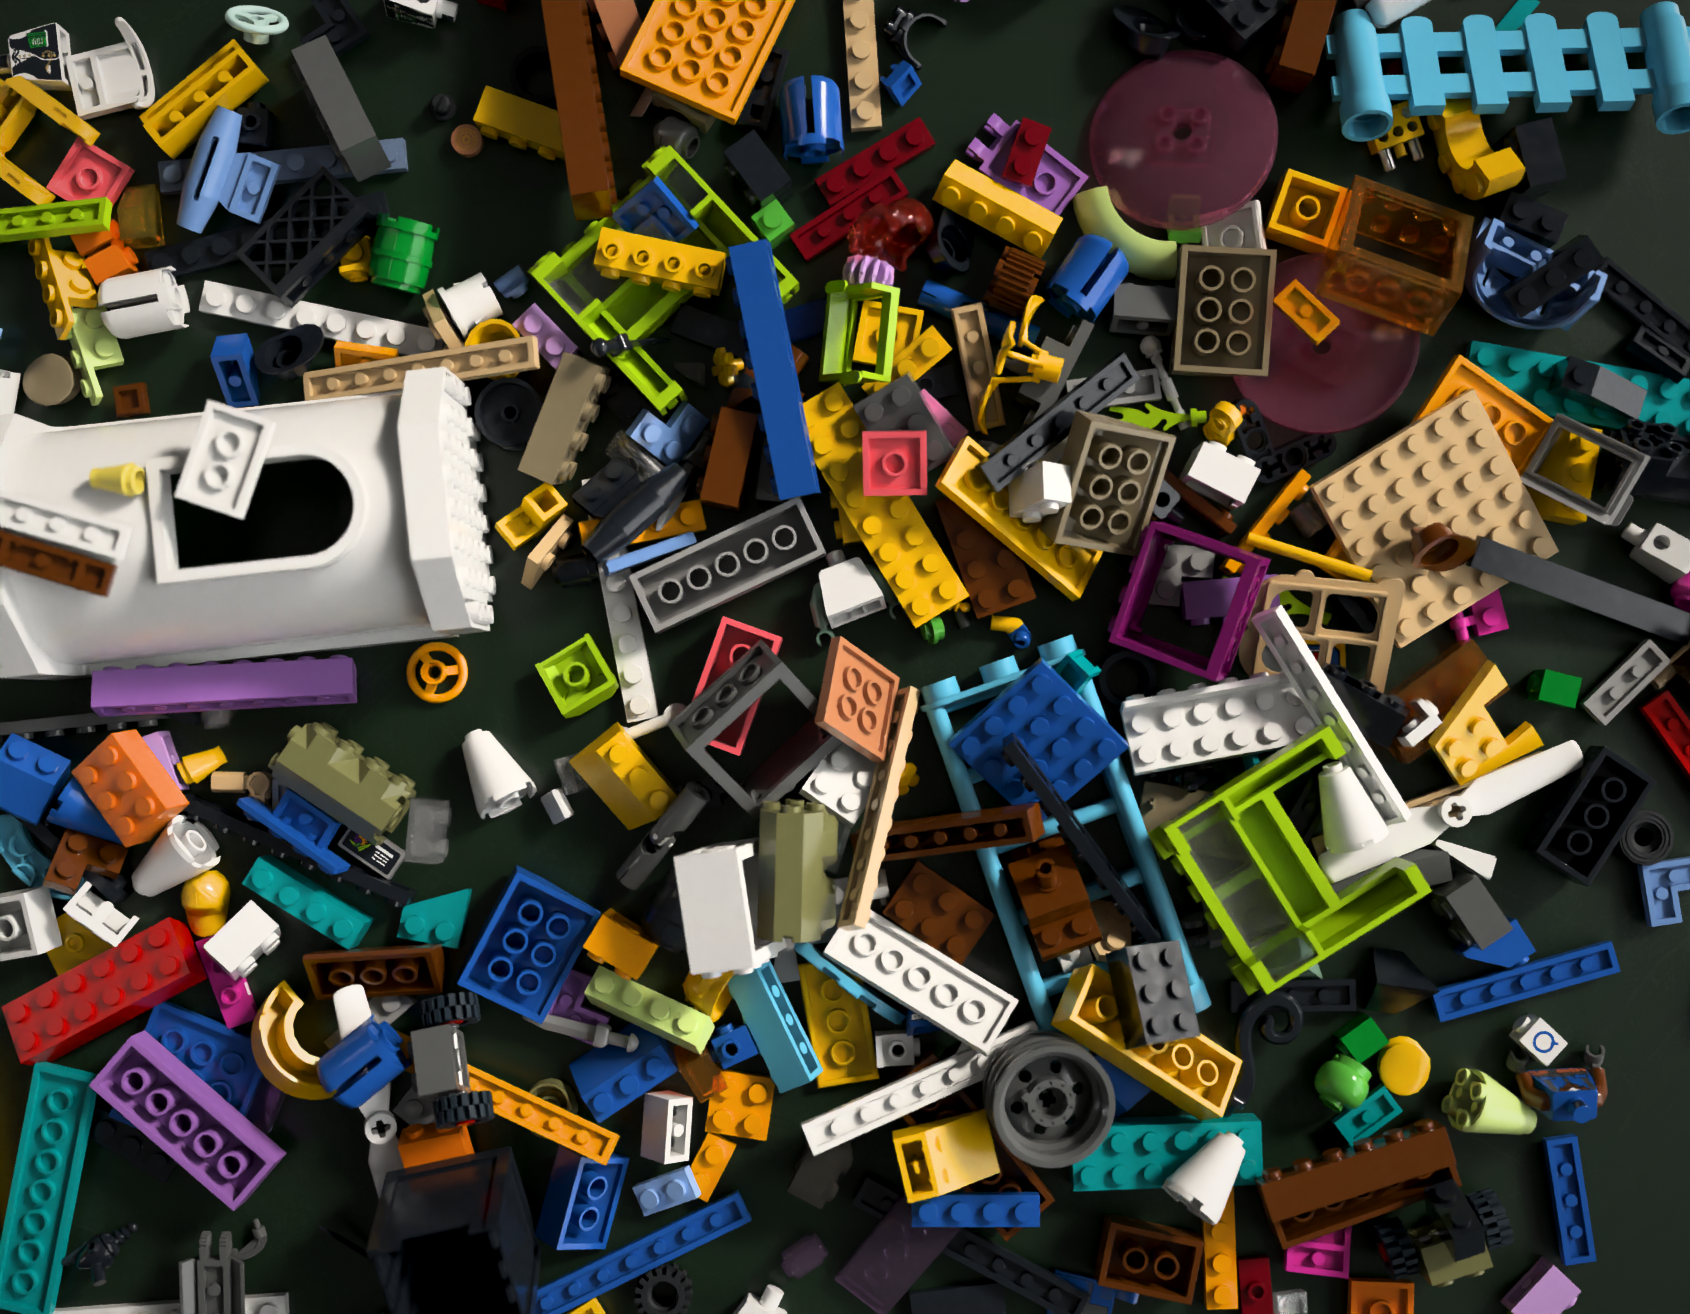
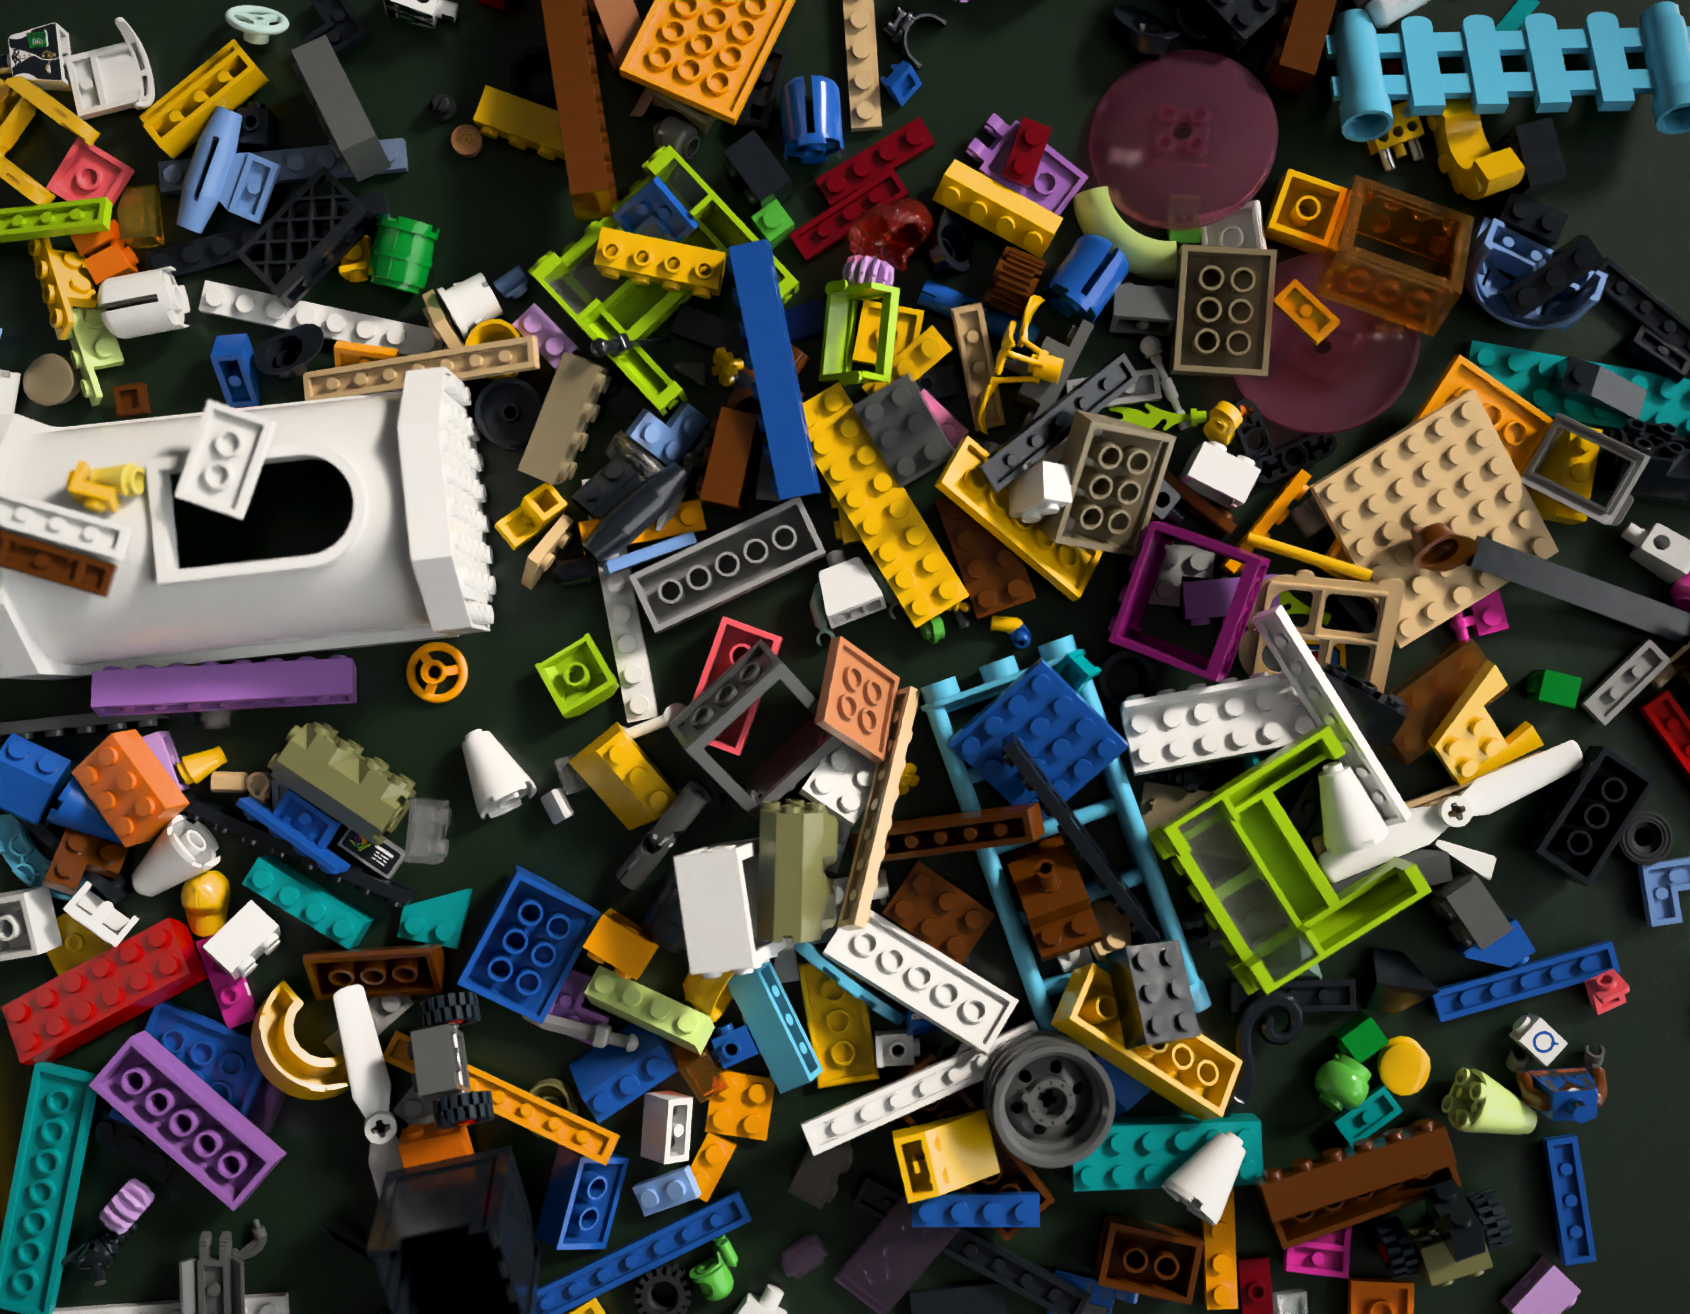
blue cylinder [317,1014,413,1109] -> none
coral plate [862,430,928,496] -> none
white bracket [1396,698,1443,747] -> none
none -> yellow bracket [66,460,120,513]
none -> lavender gear [99,1178,155,1234]
none -> bright green piece [689,1234,738,1301]
none -> coral bracket [1584,968,1630,1015]

